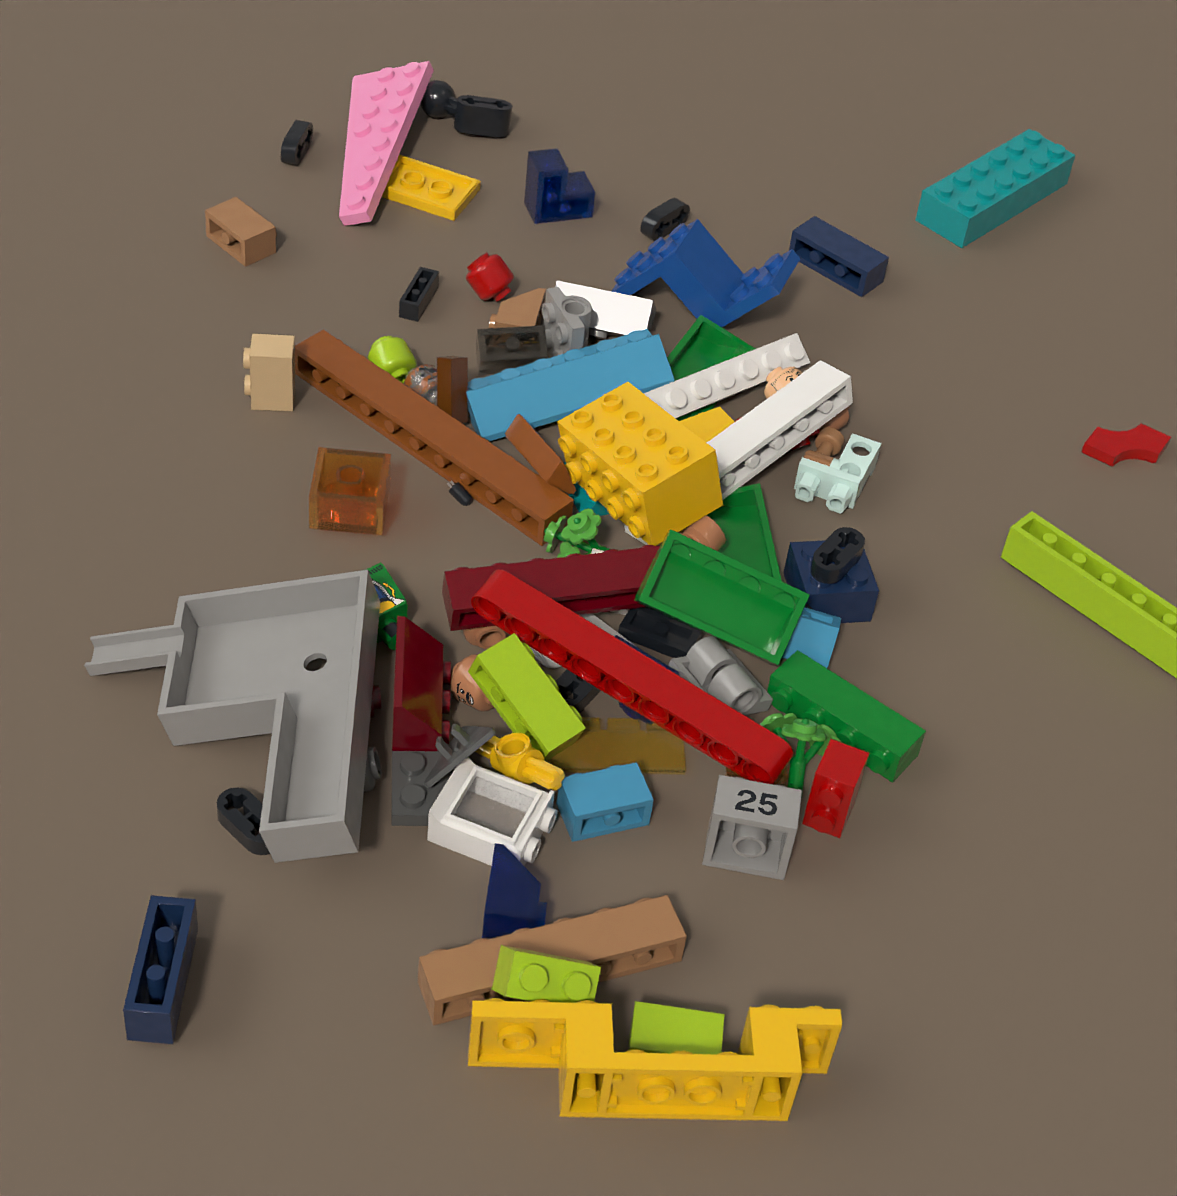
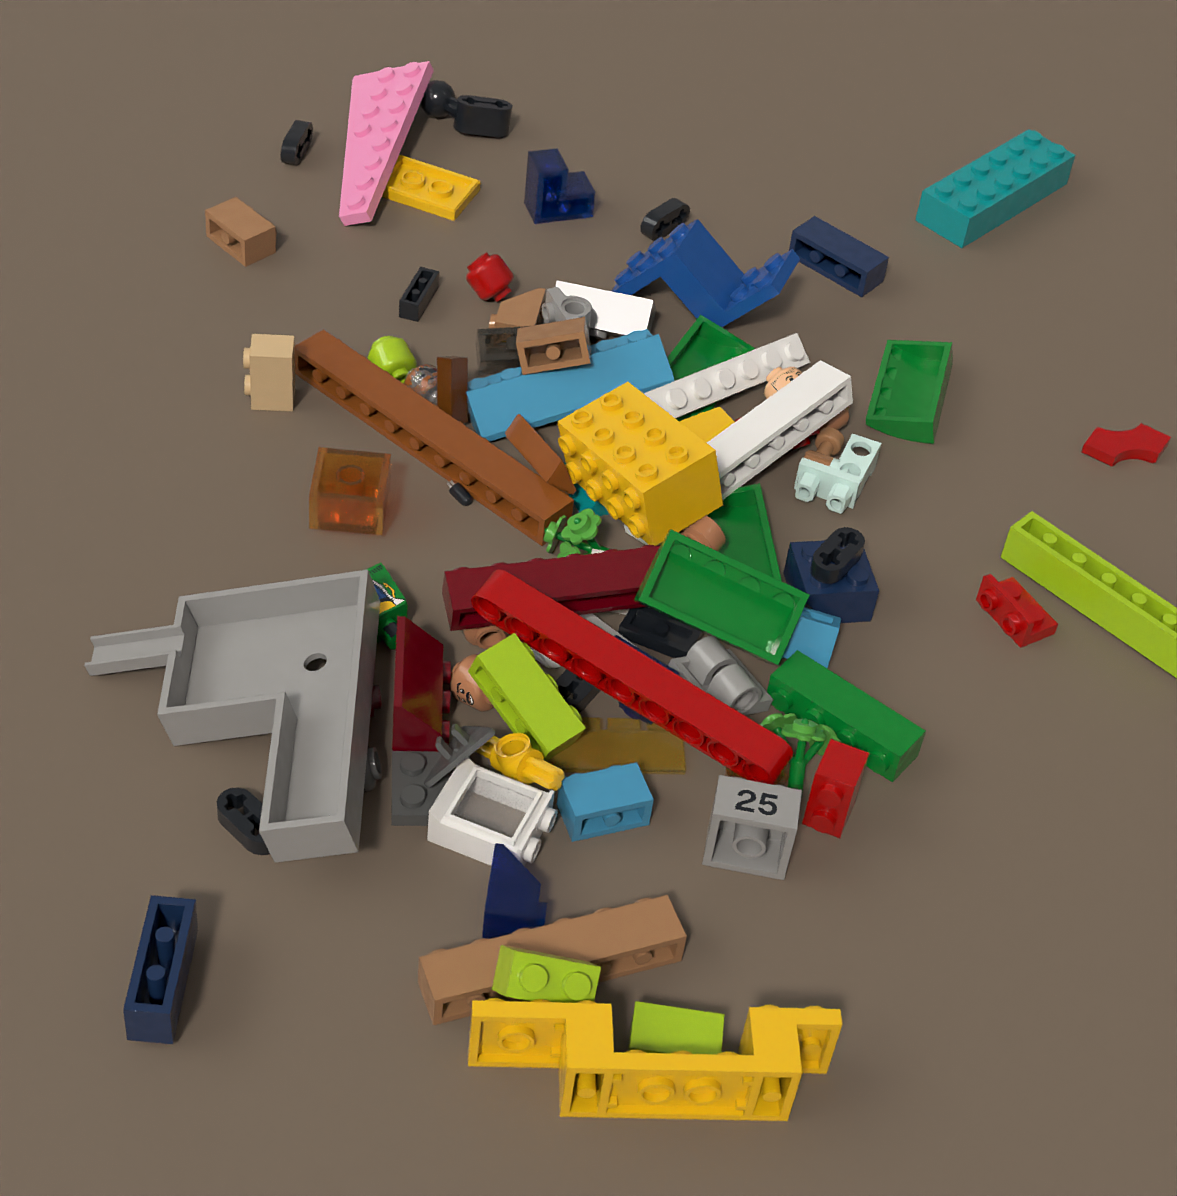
none -> medium nougat brick [516,317,591,375]
none -> green slope [866,340,953,444]
none -> red bracket [976,574,1058,648]

